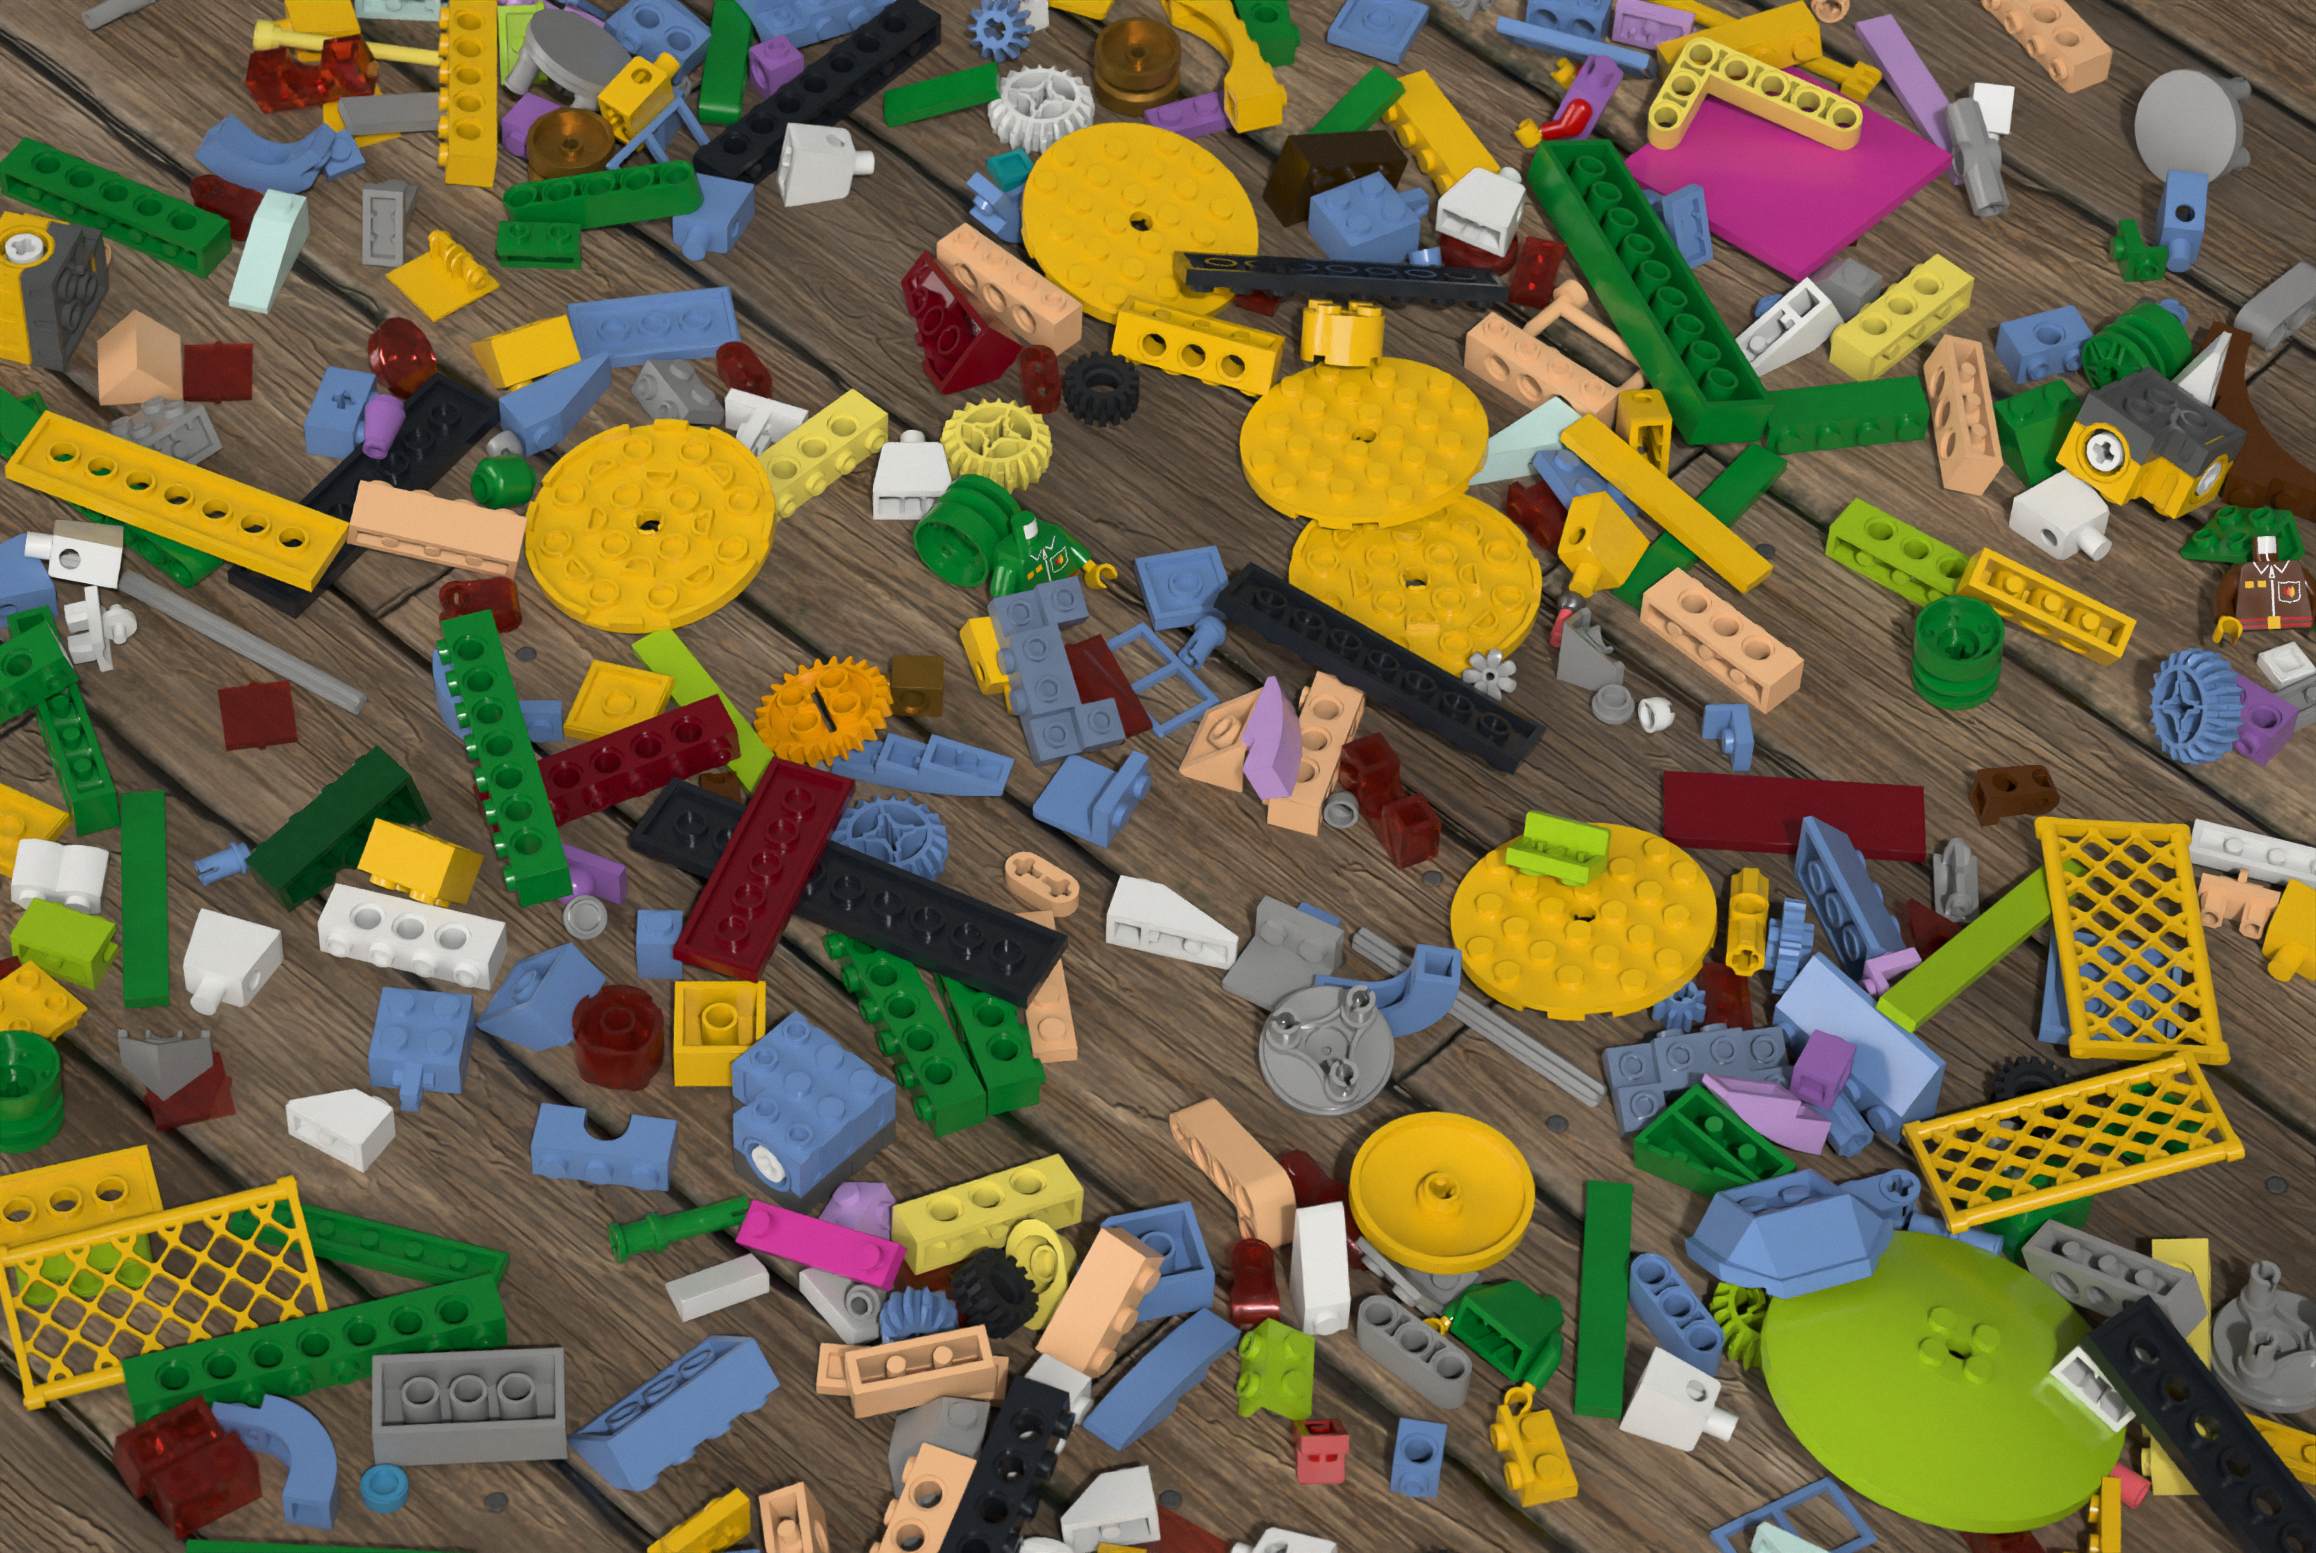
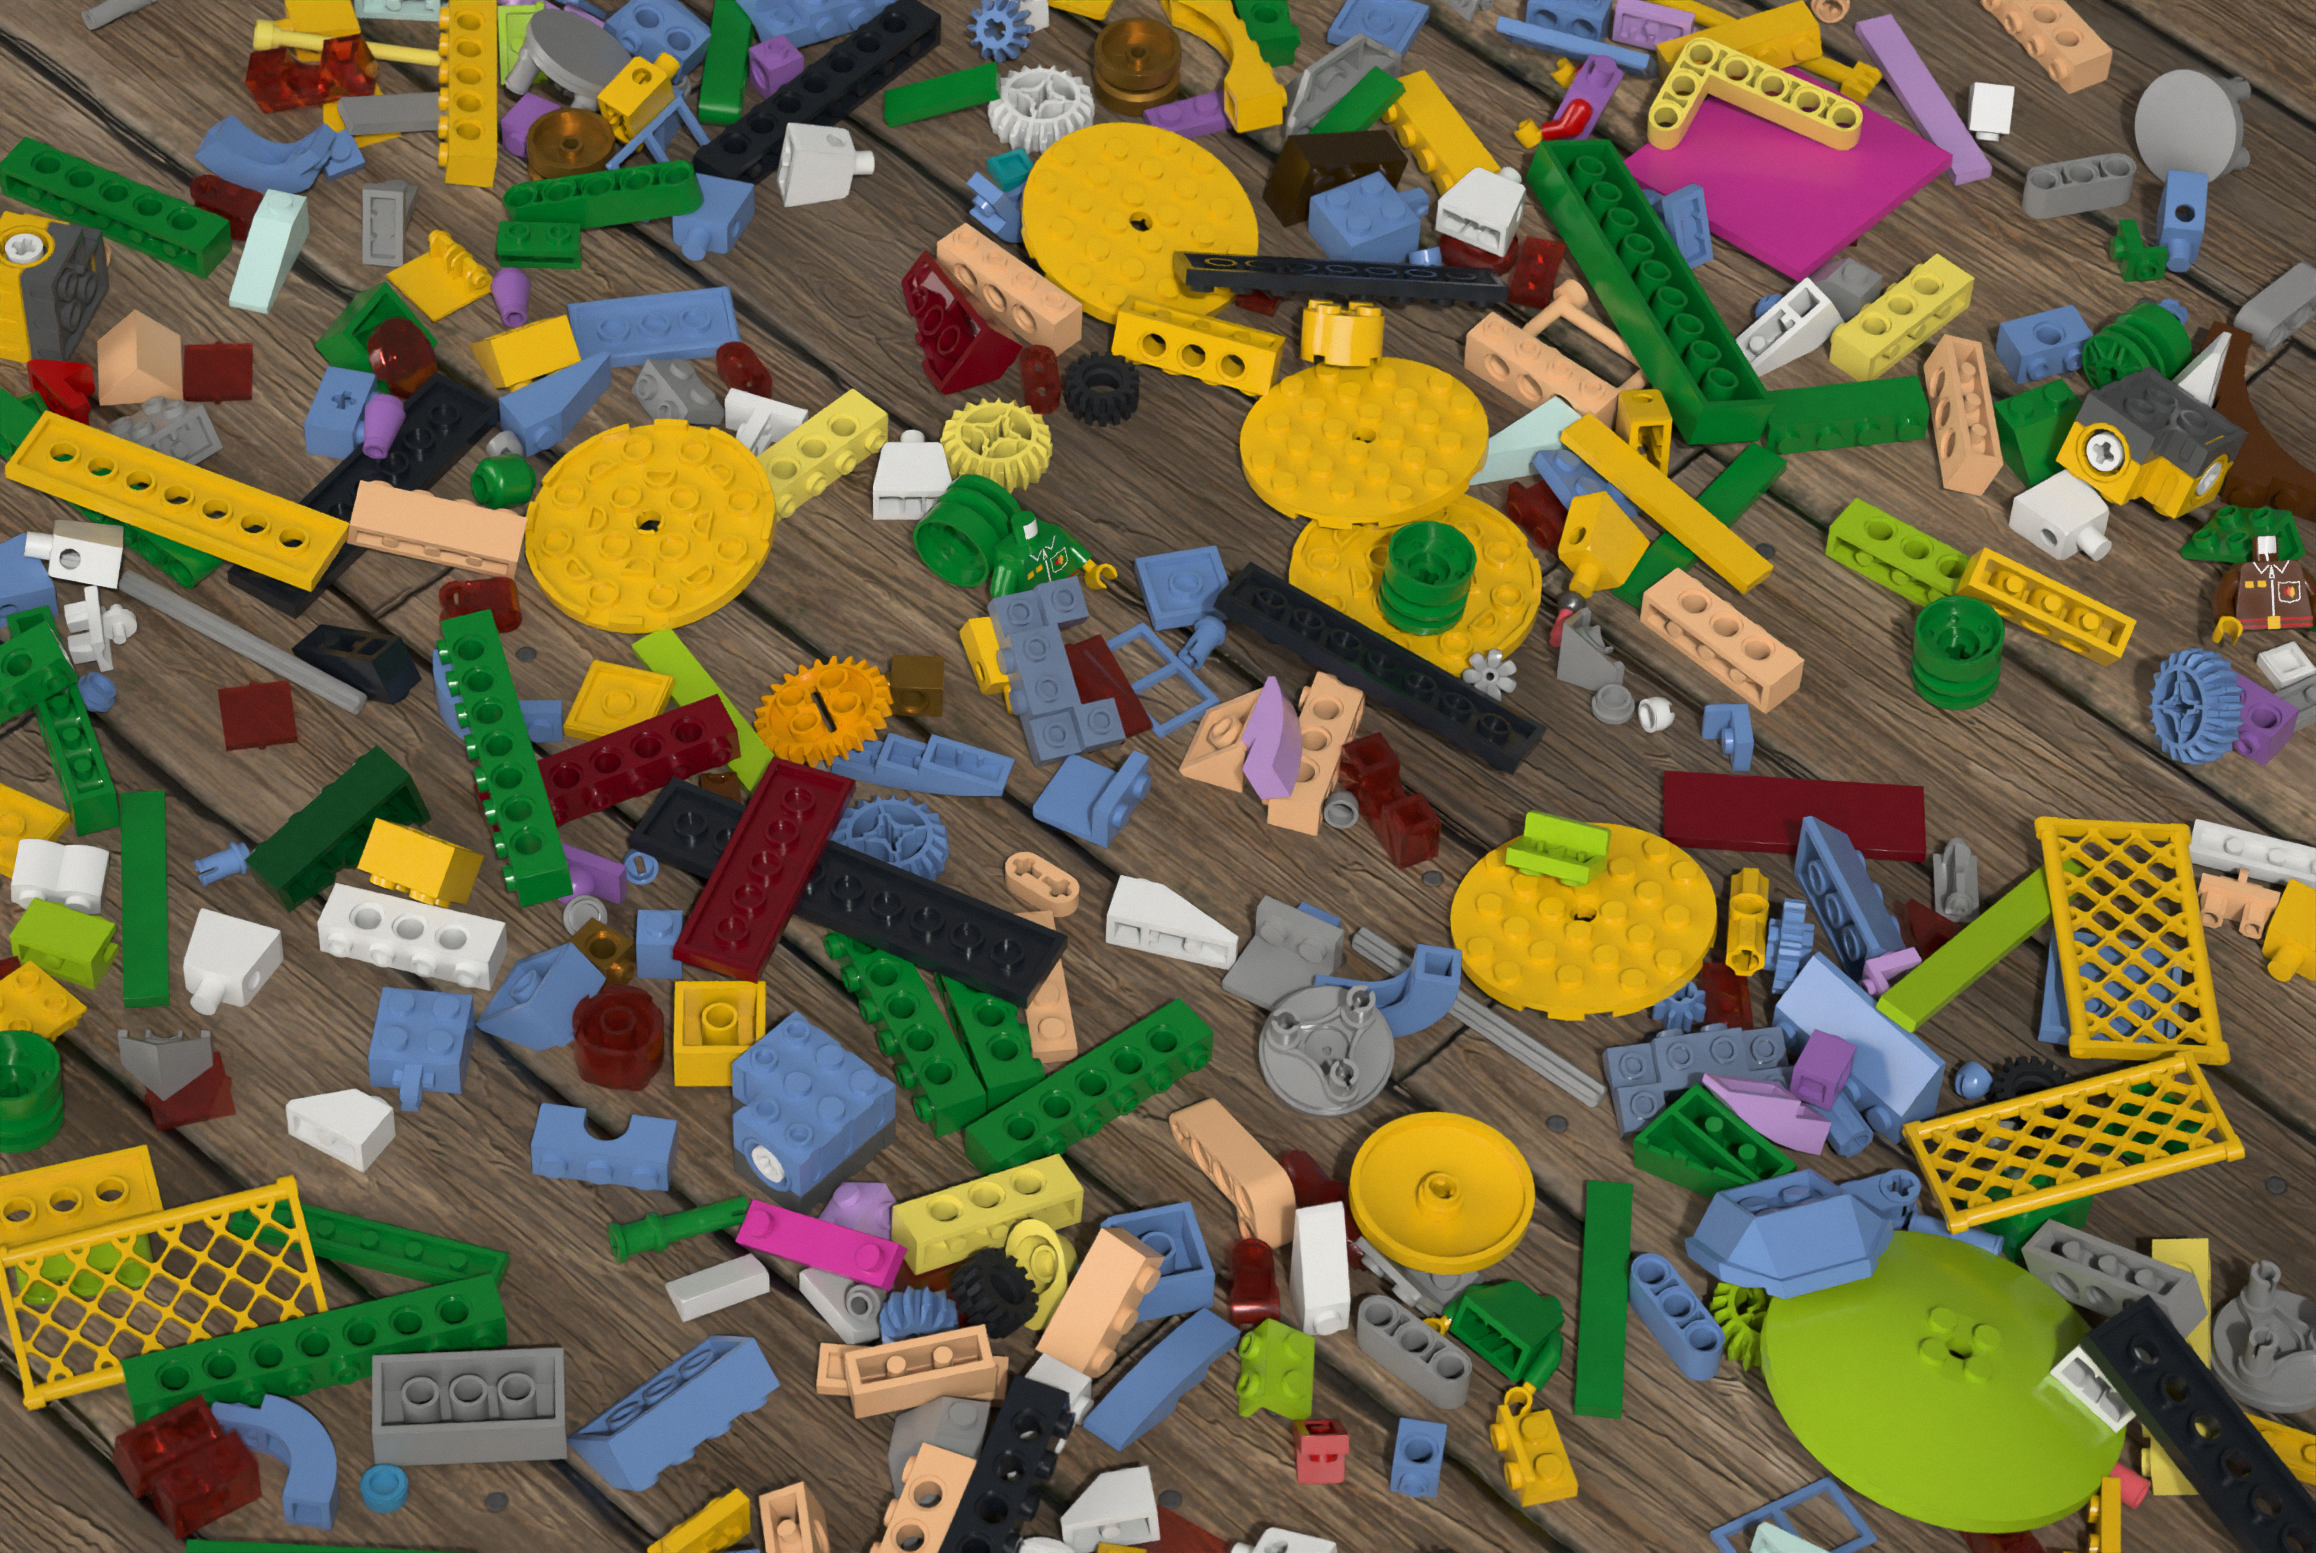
white torso [1619,1347,1739,1451] -> none
light grey piece [1943,97,2010,219] -> none
reddish brown leg [1968,765,2060,827] -> none
none -> red slope [26,359,95,426]
none -> medium blue plate [76,672,117,712]
none -> black slope [291,624,422,704]
none -> green slope [314,281,438,396]
none -> medium lavender cone [490,268,531,328]
none -> pearl gold brick [565,917,637,998]
none -> medium blue hinge [622,848,659,885]
none -> green brick [965,997,1214,1177]
none -> light grey wedge [1284,32,1402,142]
none -> green wheel [1377,521,1477,635]
none -> medium blue hinge [1954,1060,1994,1100]
none -> light grey beam [2021,153,2137,219]

